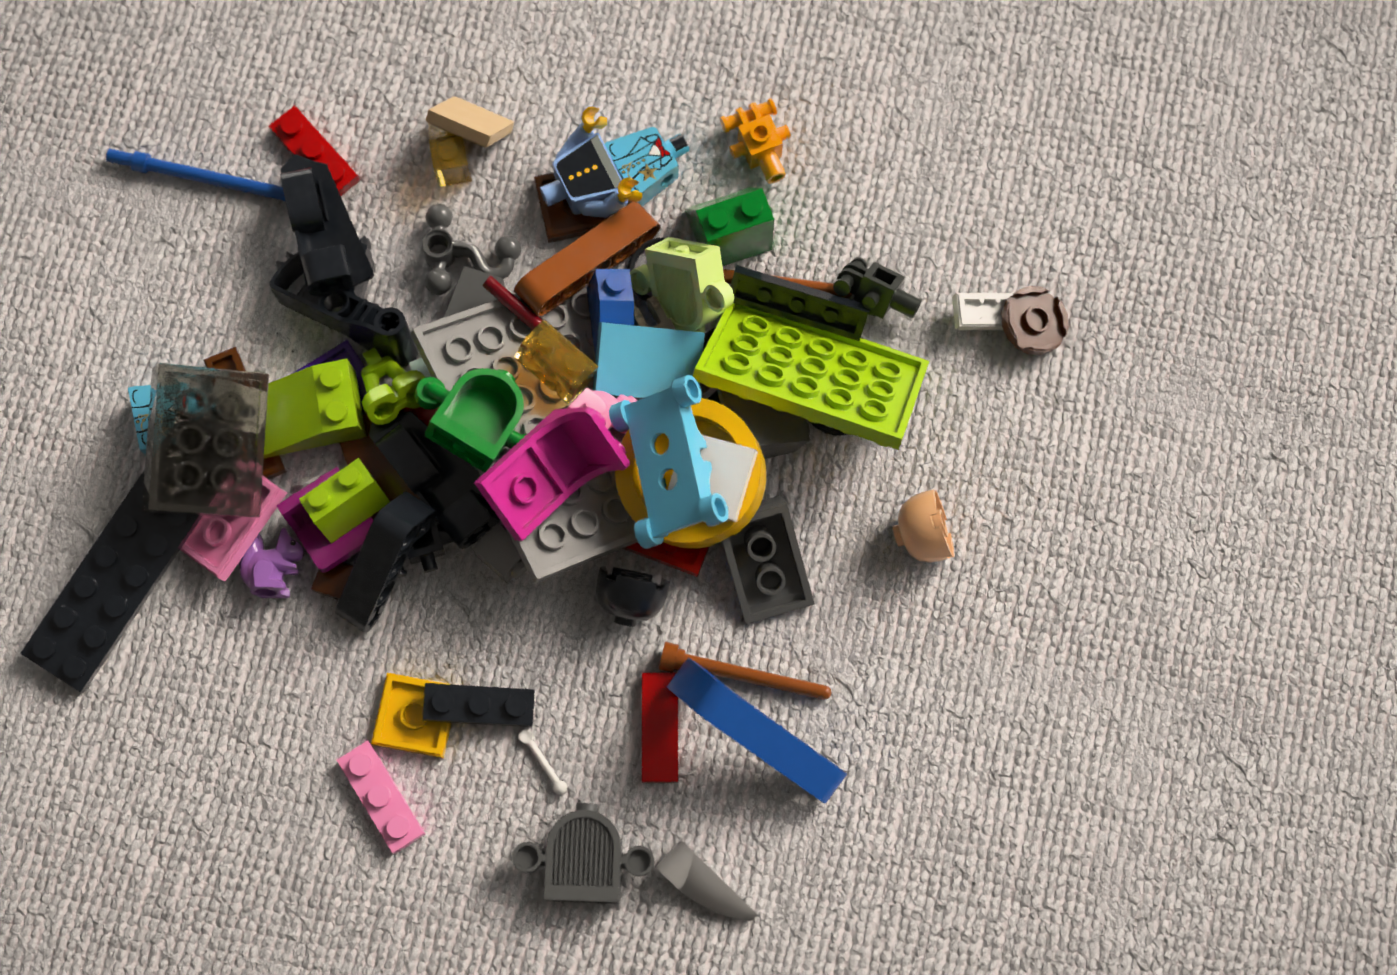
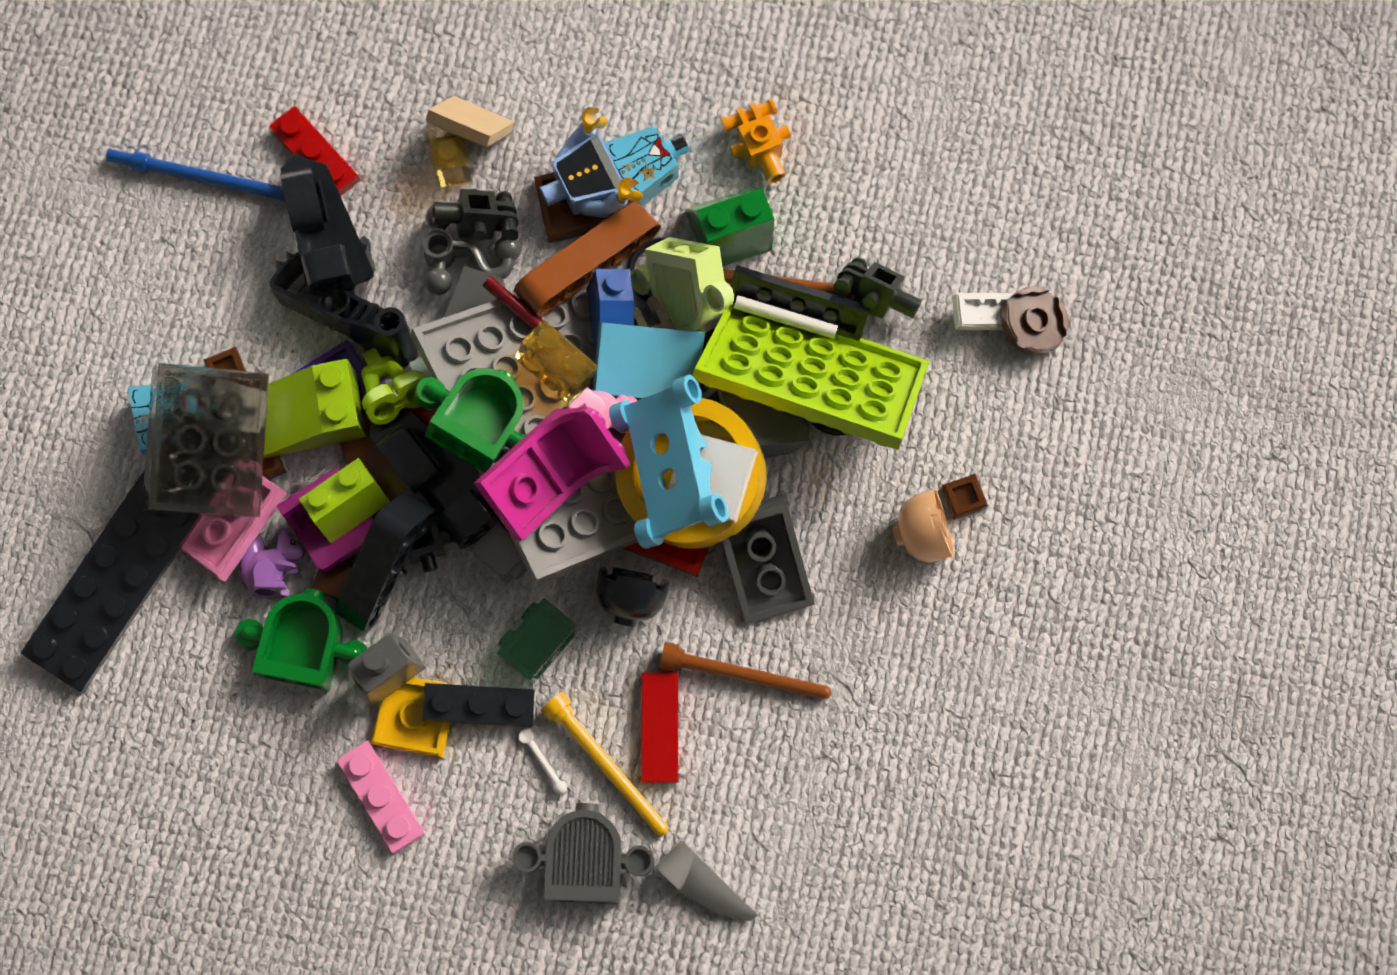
blue beam [667,657,847,804] -> none
none -> green piece [235,588,368,691]
none -> dark grey torso [346,634,426,710]
none -> pearl dark grey piece [432,189,519,241]
none -> clear green brick [497,598,579,686]
none -> yellow piece [541,691,668,836]
none -> white bar [734,295,838,339]
none -> reddish brown tile [941,474,988,520]

